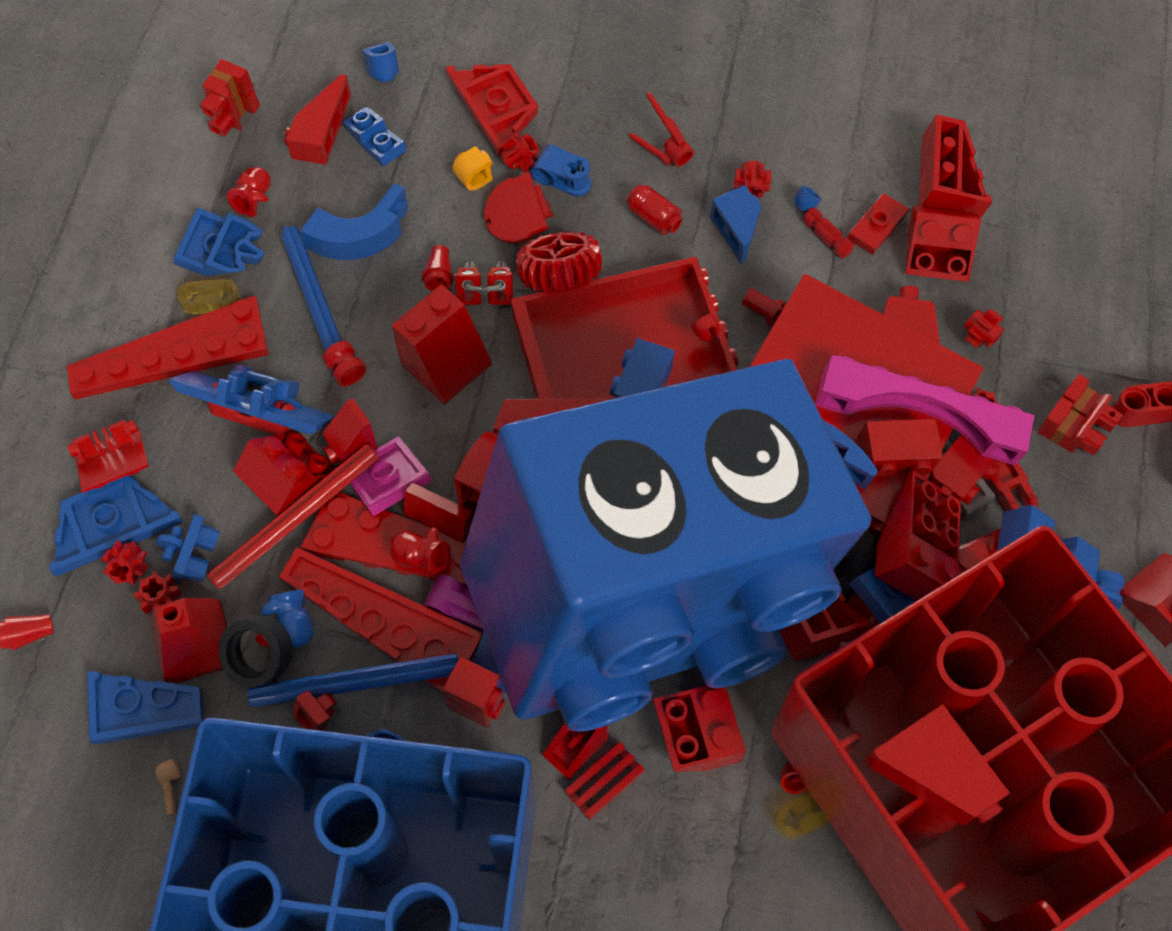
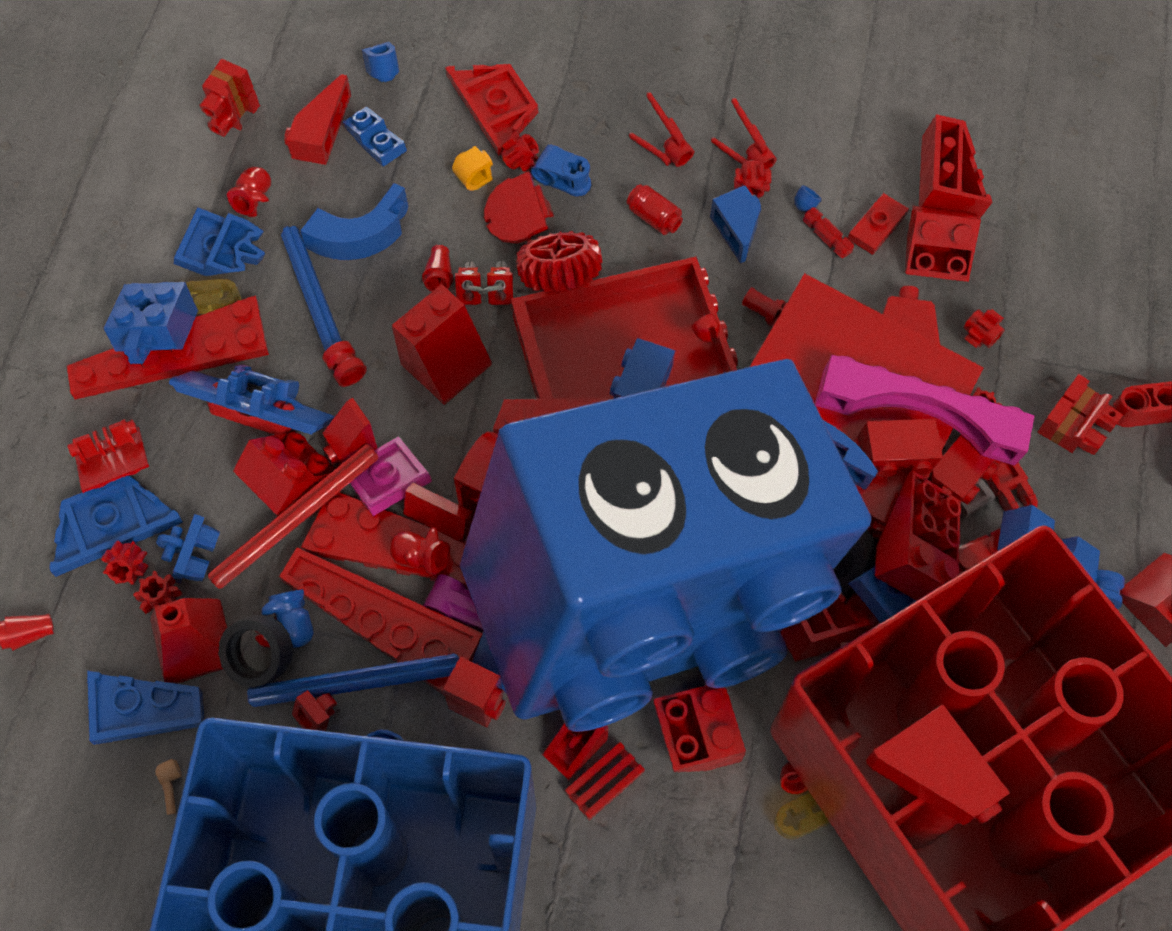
none -> blue hinge [103,282,198,364]
none -> red plant [711,98,777,170]

